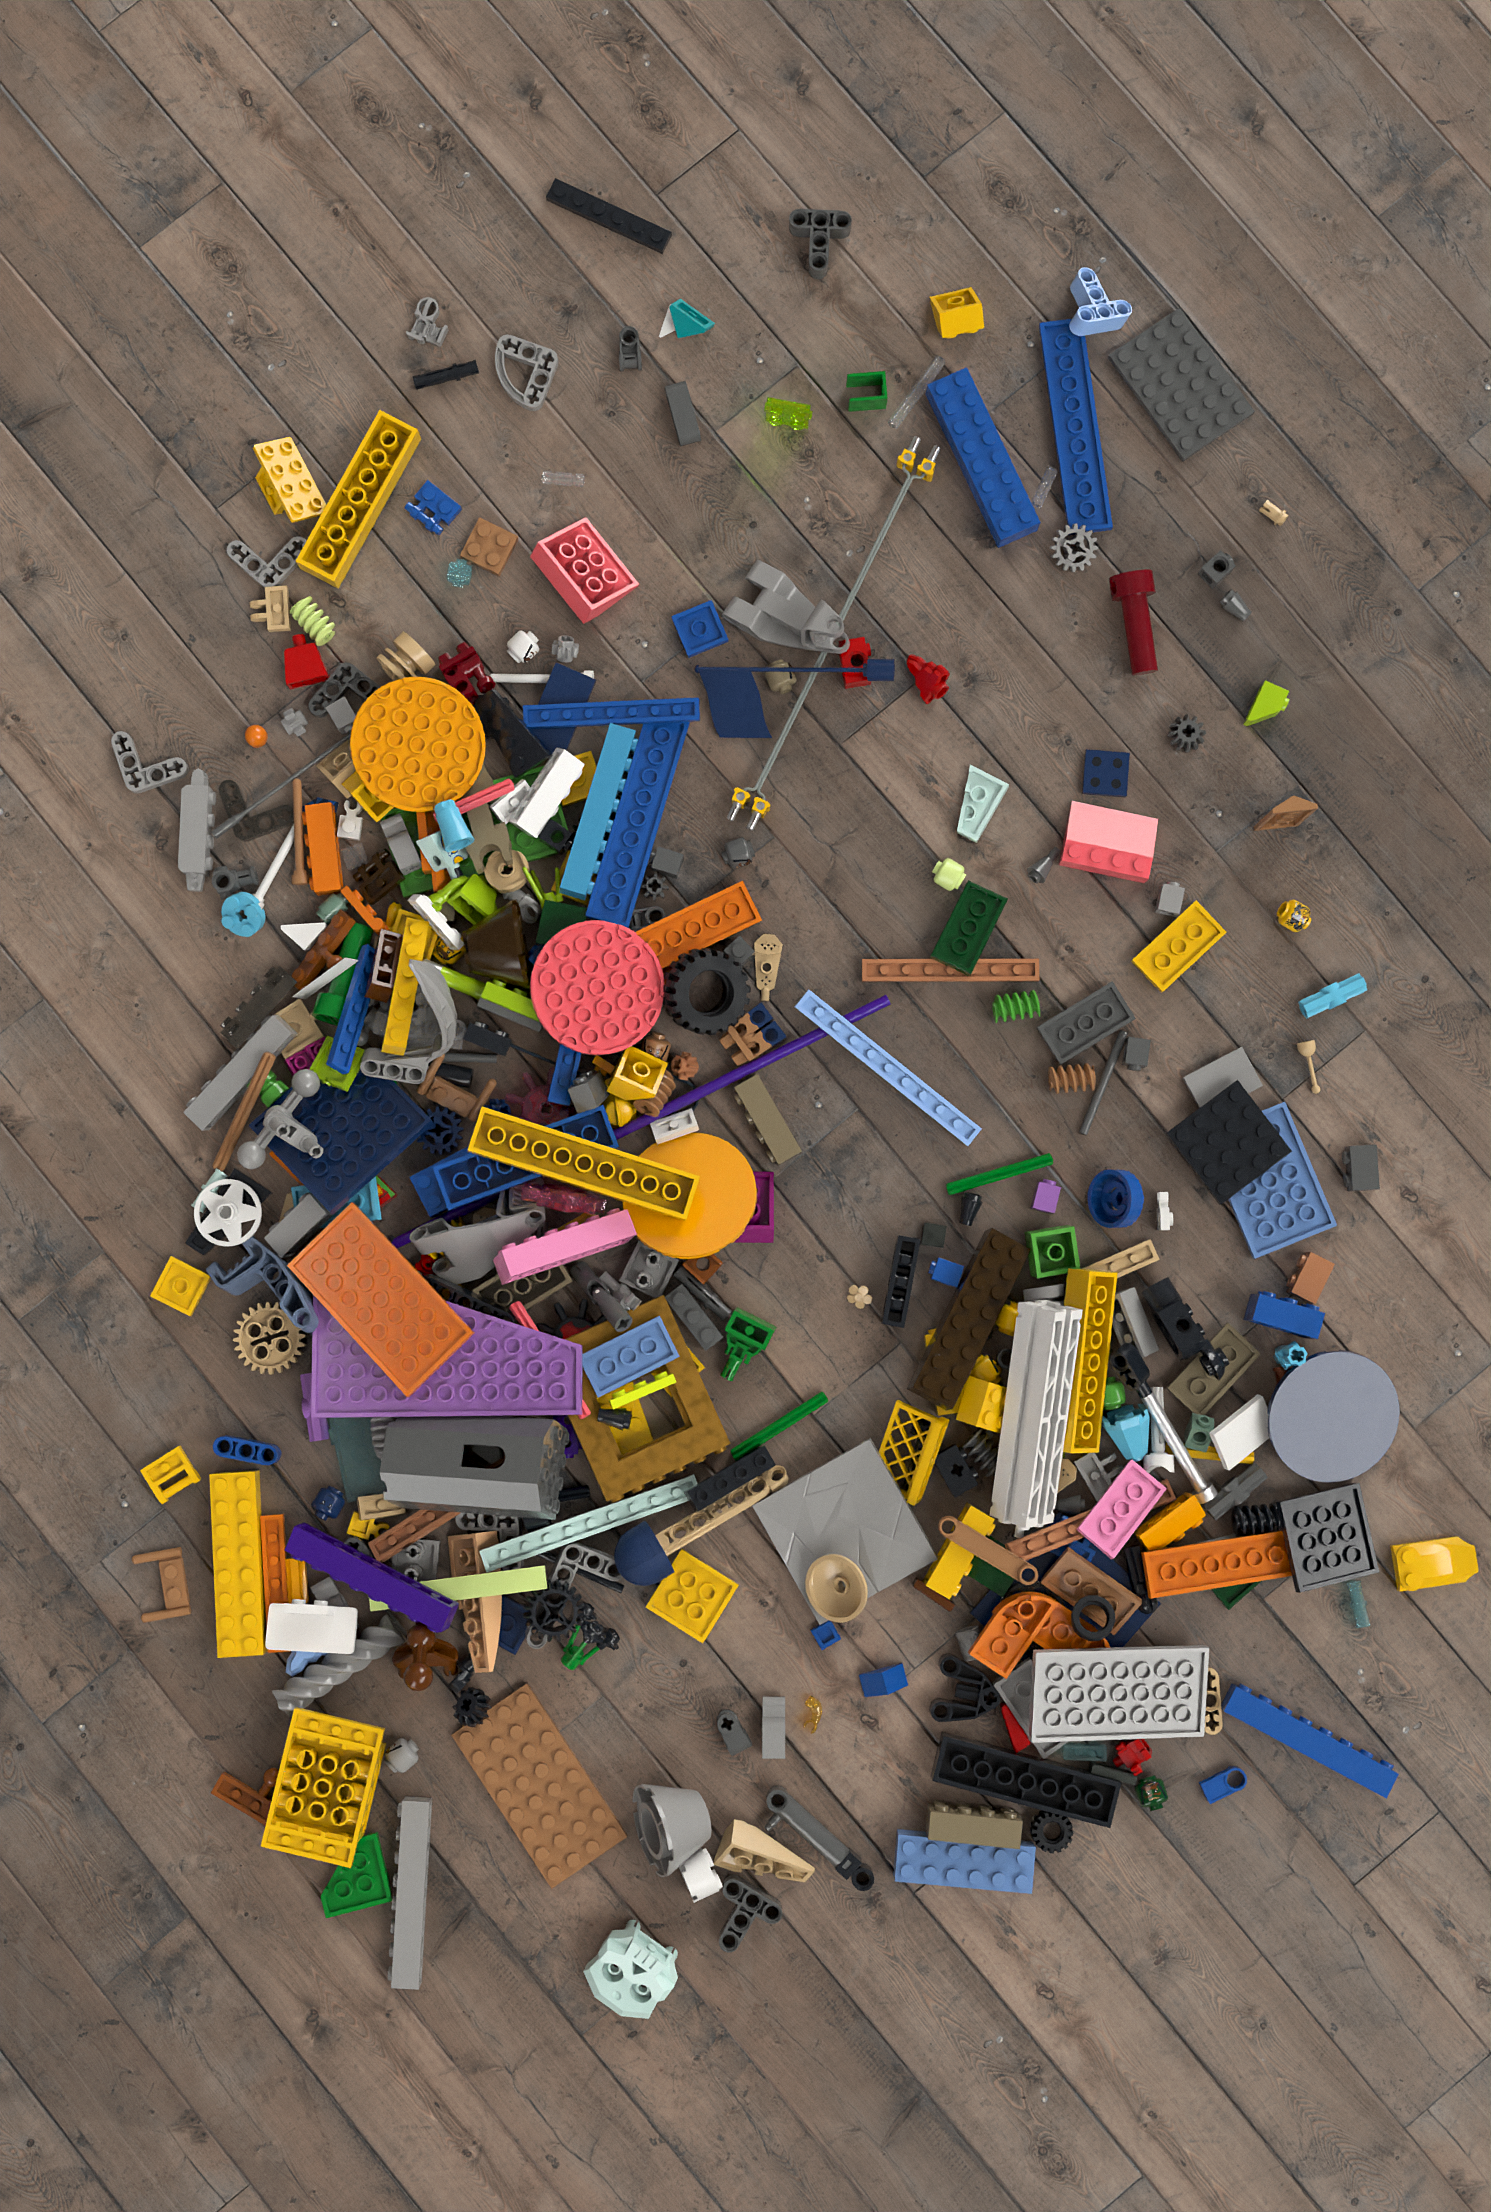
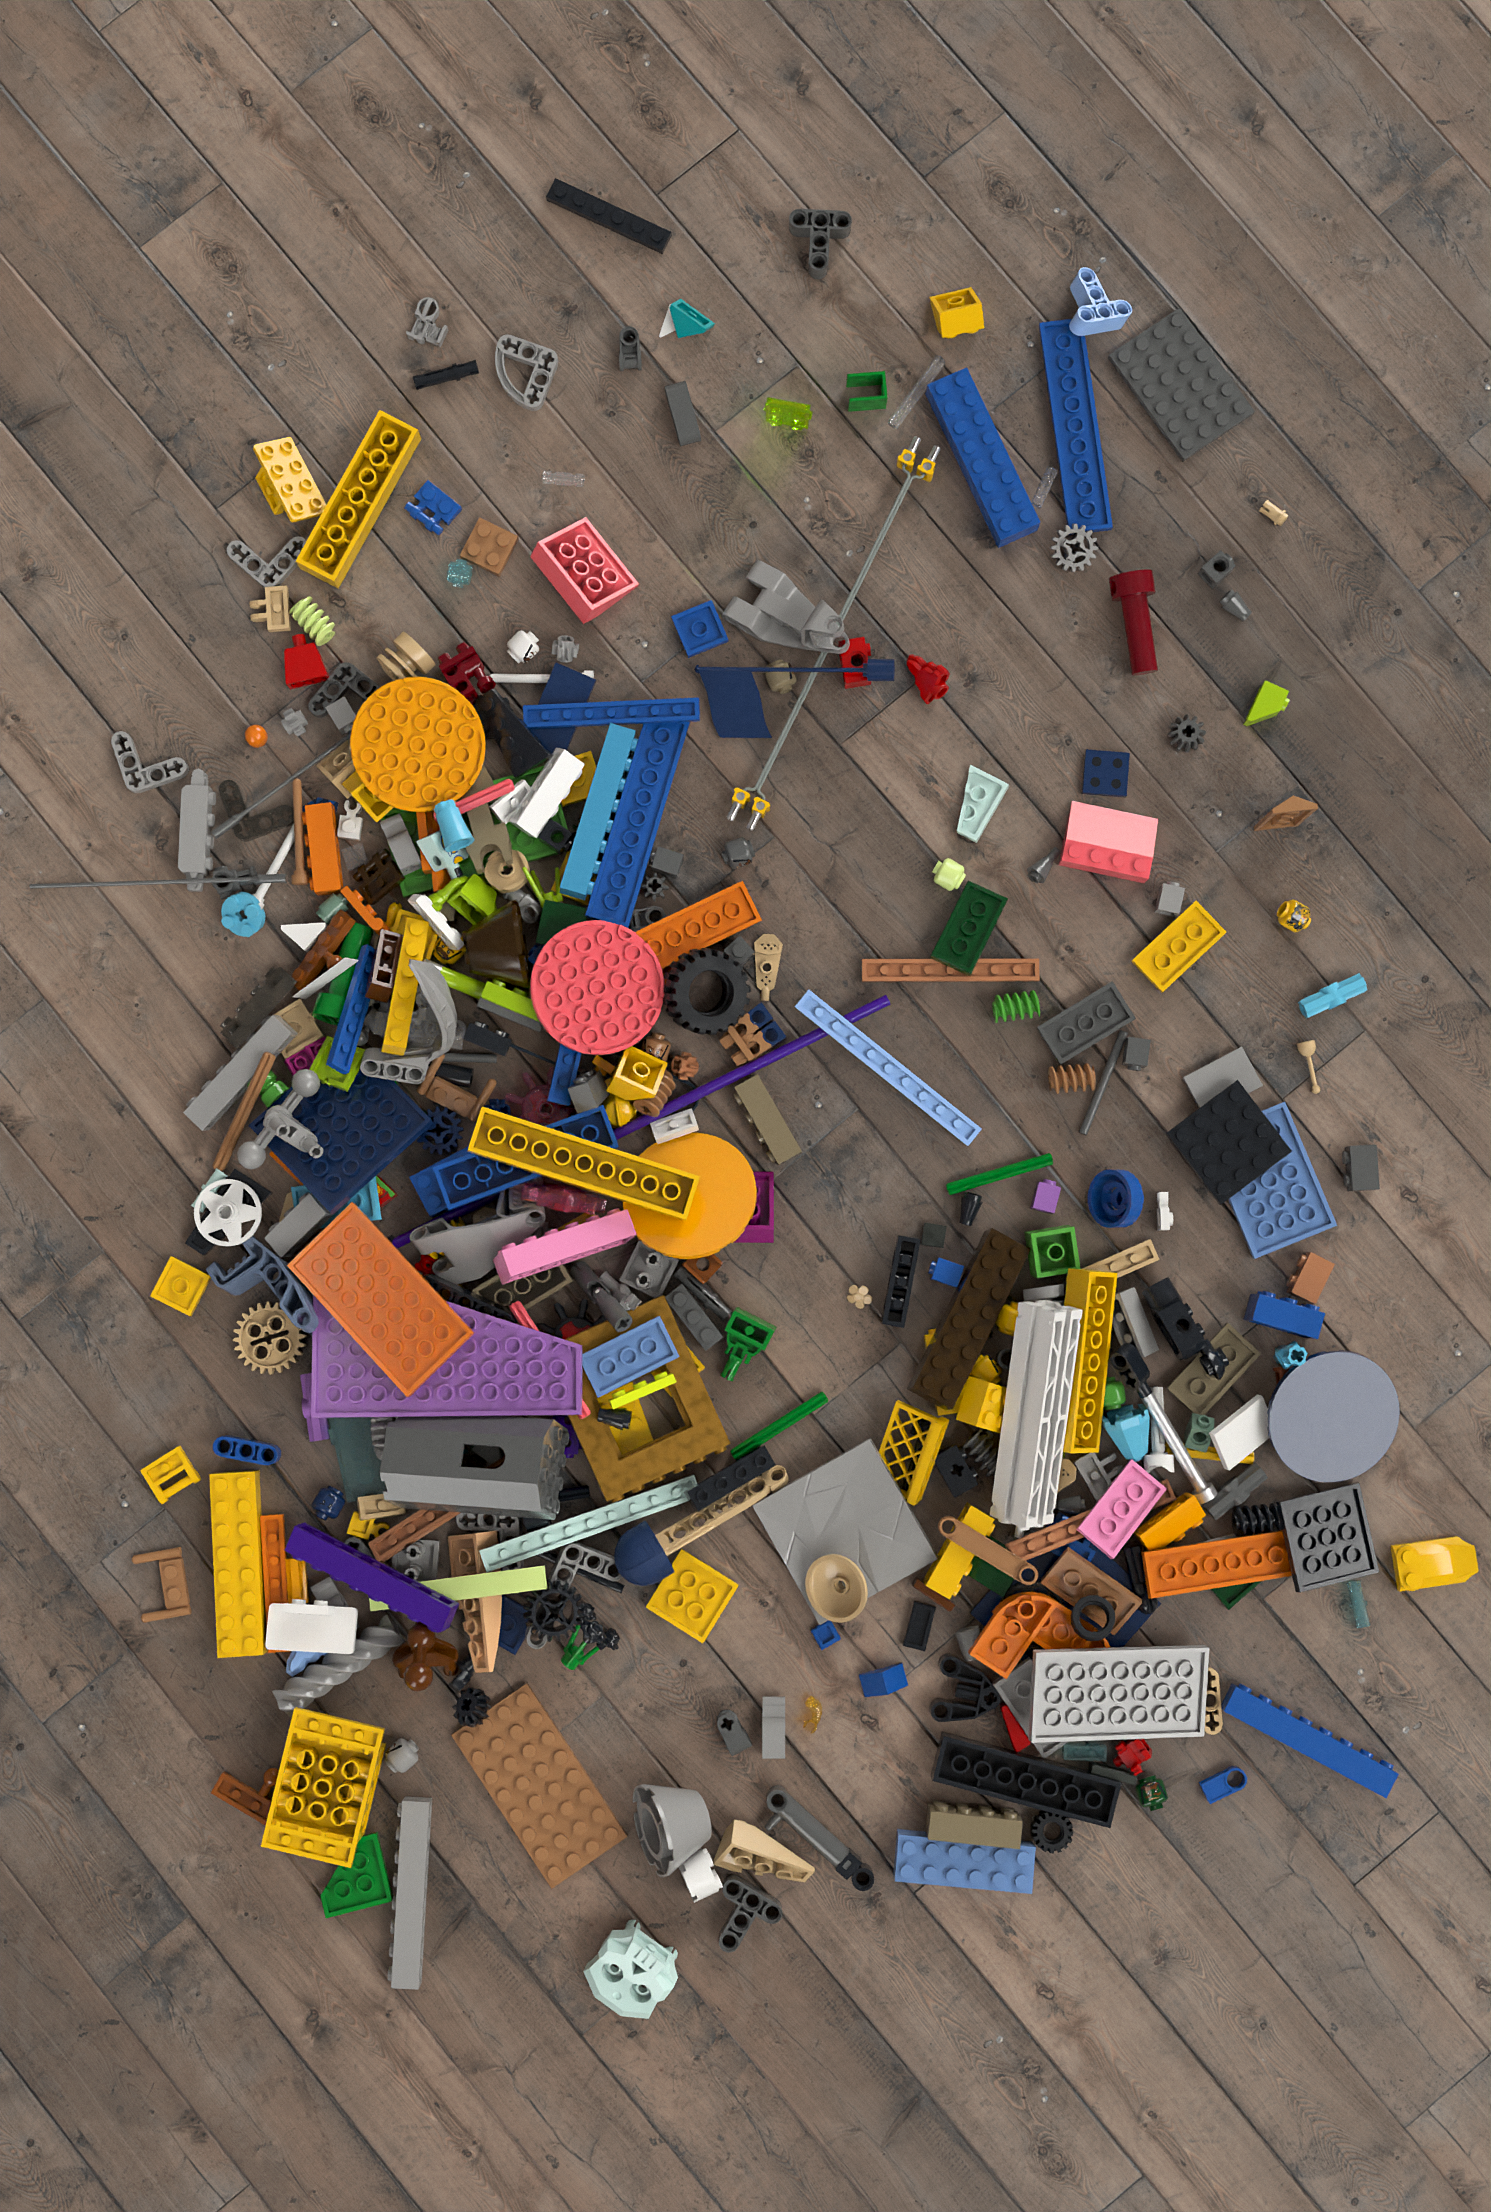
none -> dark grey piece [29,874,288,889]
none -> black tile [903,1601,936,1652]

